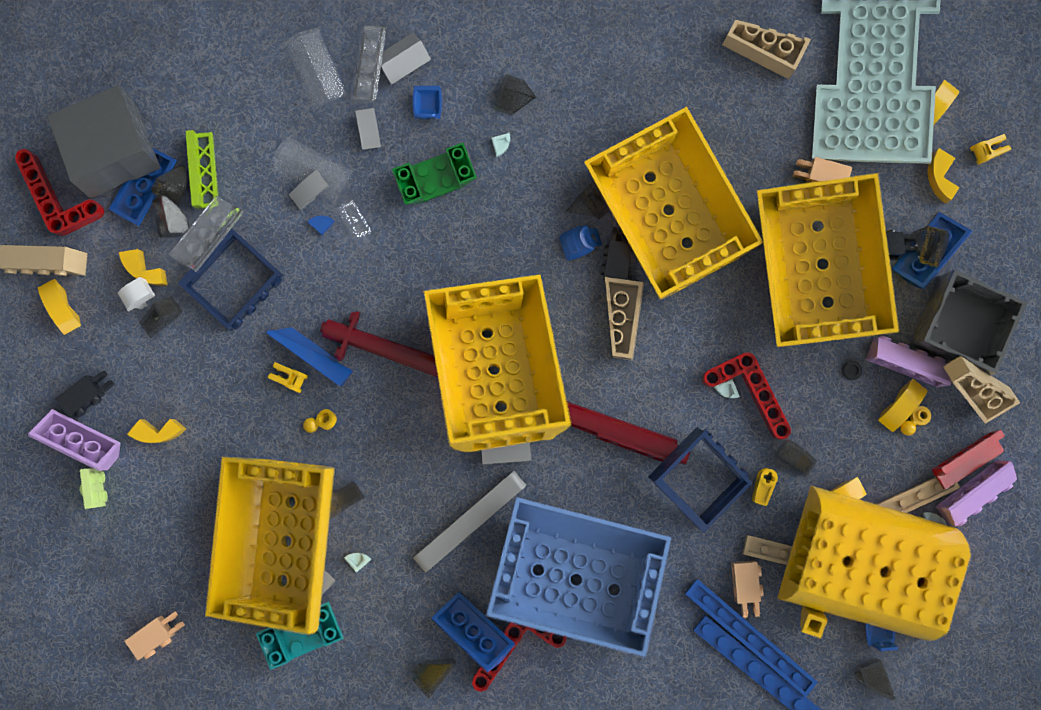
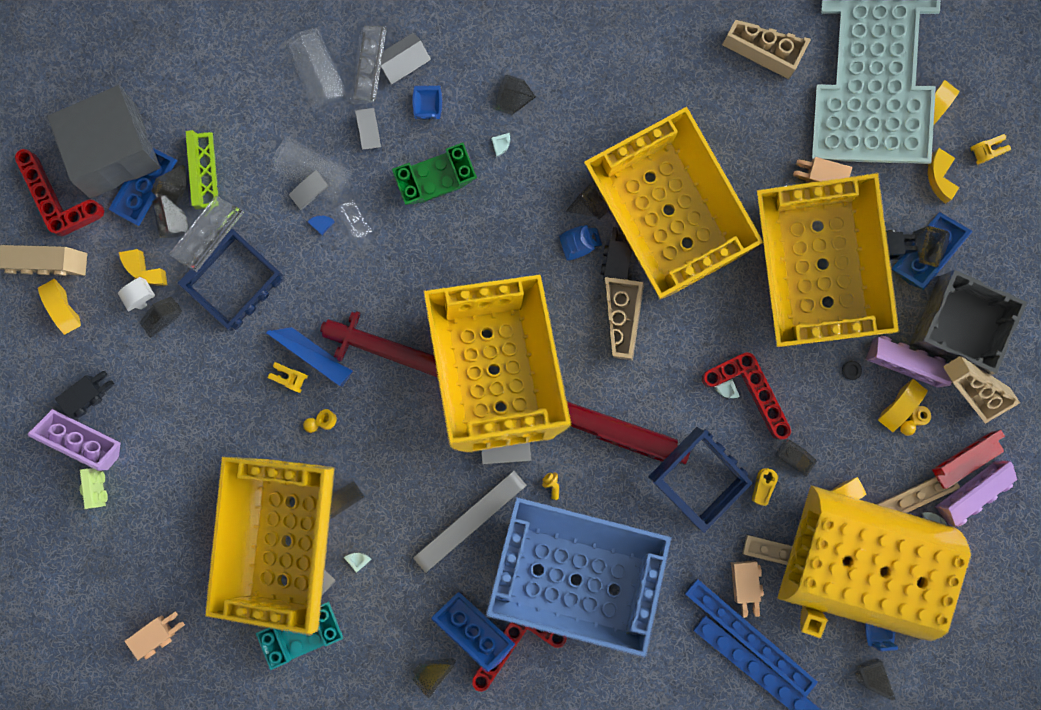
yellow brick [127,419,186,443] -> none
none -> yellow plate [542,472,559,500]

